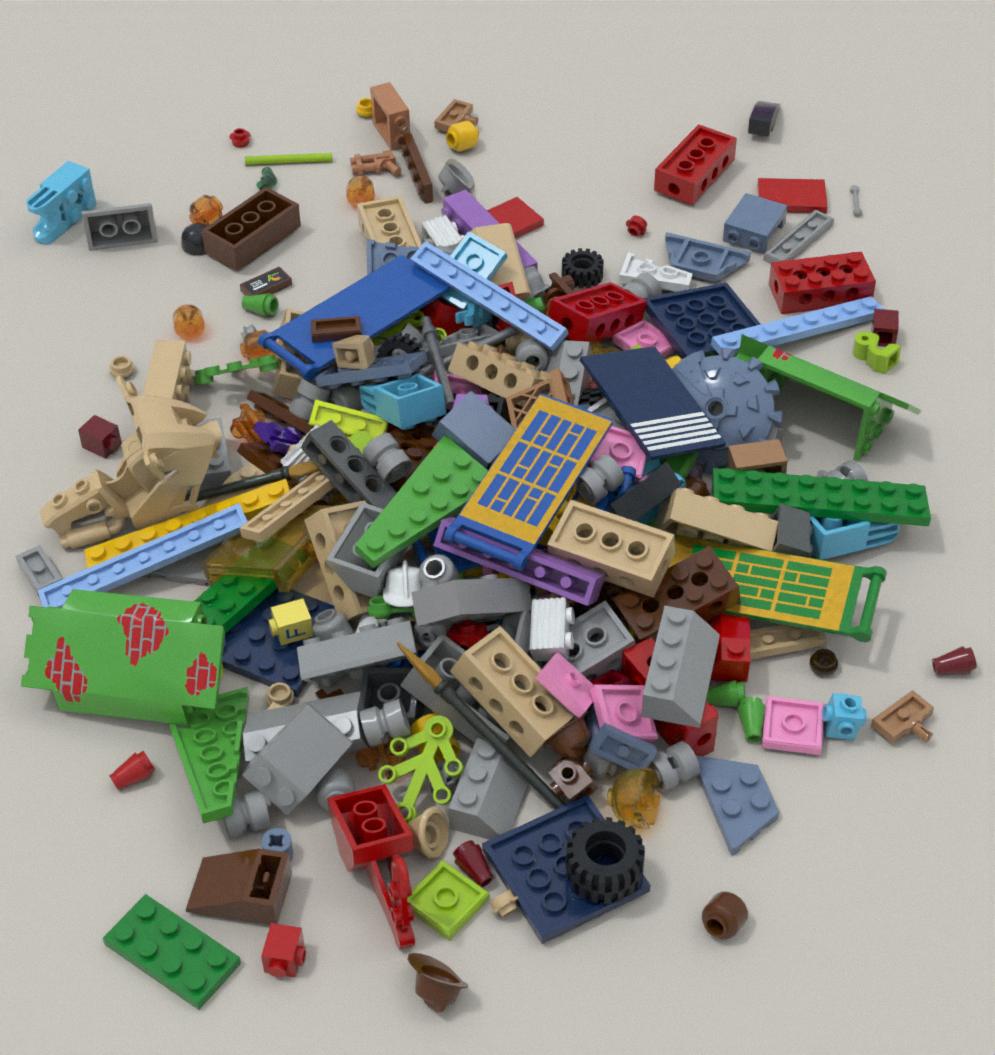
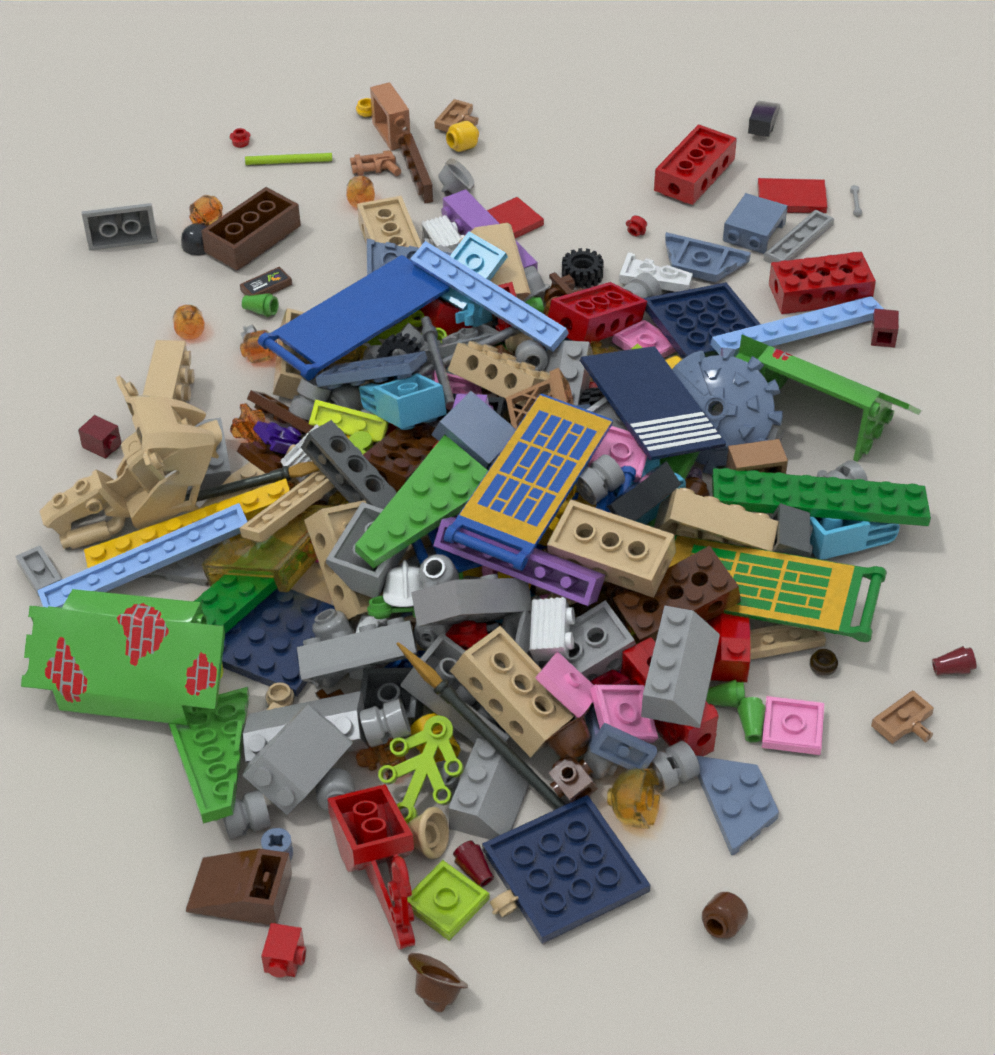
medium azure brick [26,161,97,244] -> none
green plate [102,894,241,1010] -> none
tan plate [109,356,134,378] -> none
red cone [109,751,156,790] -> none
bright green plant [193,354,281,386] -> none
clear green arm [256,167,277,190] -> none
light yellow brick [268,598,313,645] -> none
reddish brown tile [311,316,362,343] -> none
tan slope [332,335,375,369] -> none
light grey wheel [363,433,413,484] -> none
black tyre [566,817,645,904] -> none
medium azure brick [822,693,867,740] -> none
lime leg [853,331,901,374] -> none

